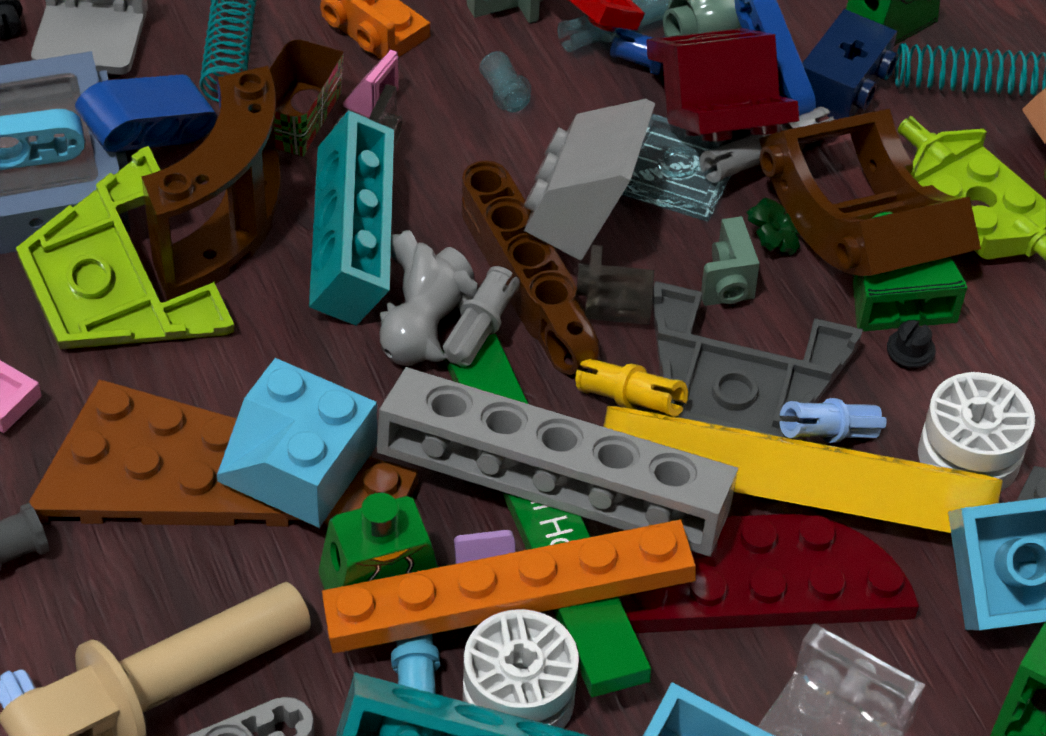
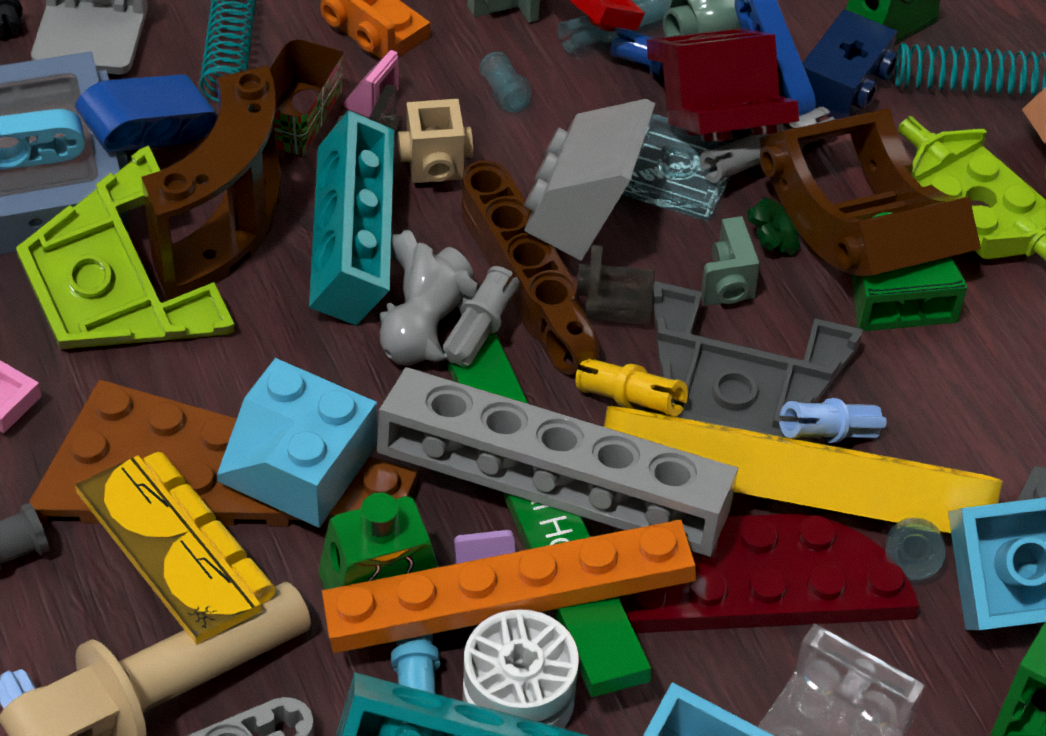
black piece [887,320,936,368] -> none
white wheel [918,372,1035,492] -> none
none -> yellow windscreen [75,452,276,645]
none -> tan brick [397,99,473,183]
none -> clear light blue tile [885,518,946,580]

